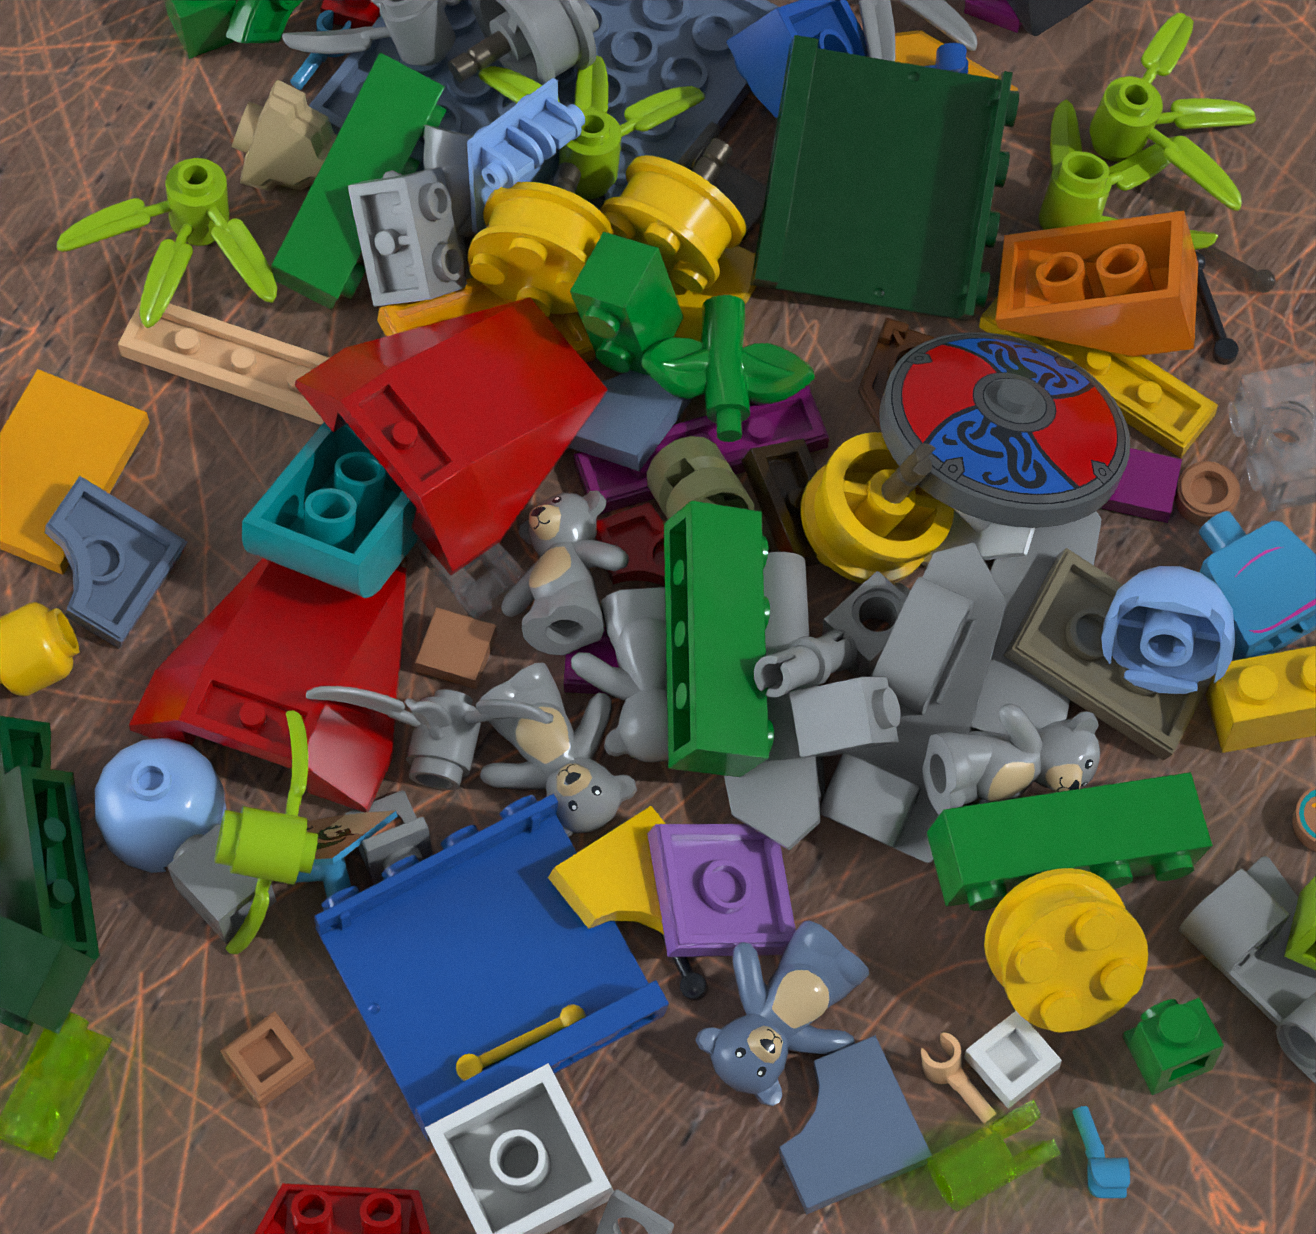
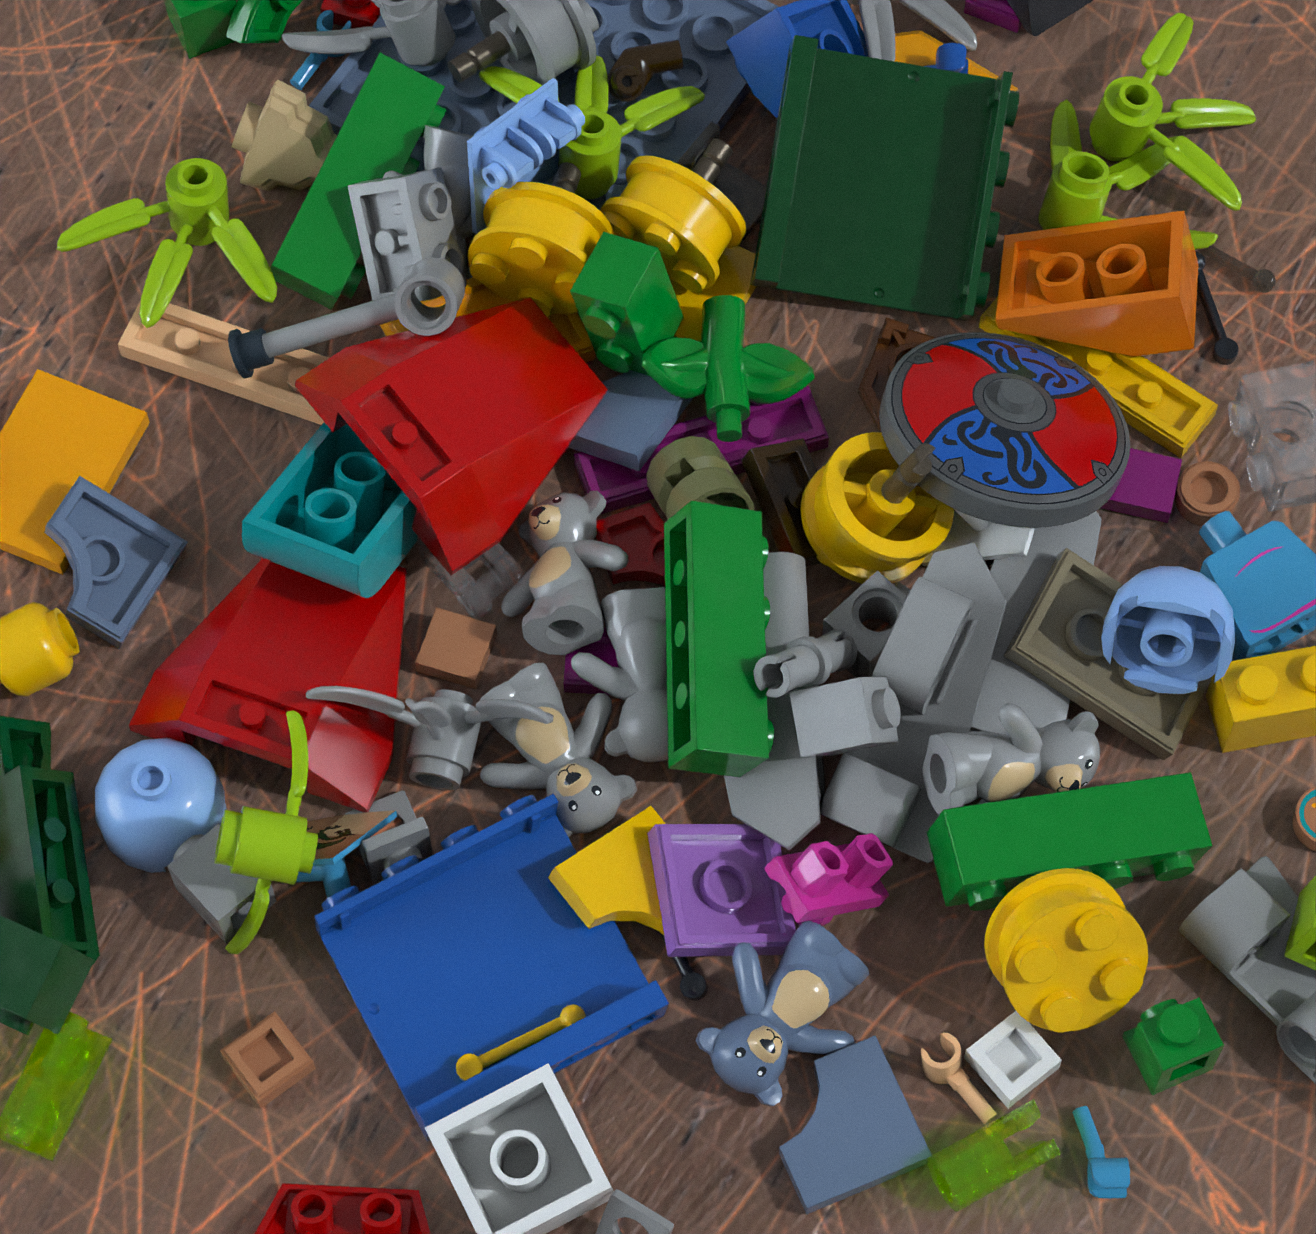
none -> light grey piece [228,258,465,379]
none -> dark brown arm [608,39,683,102]
none -> dark pink hips [764,833,893,926]

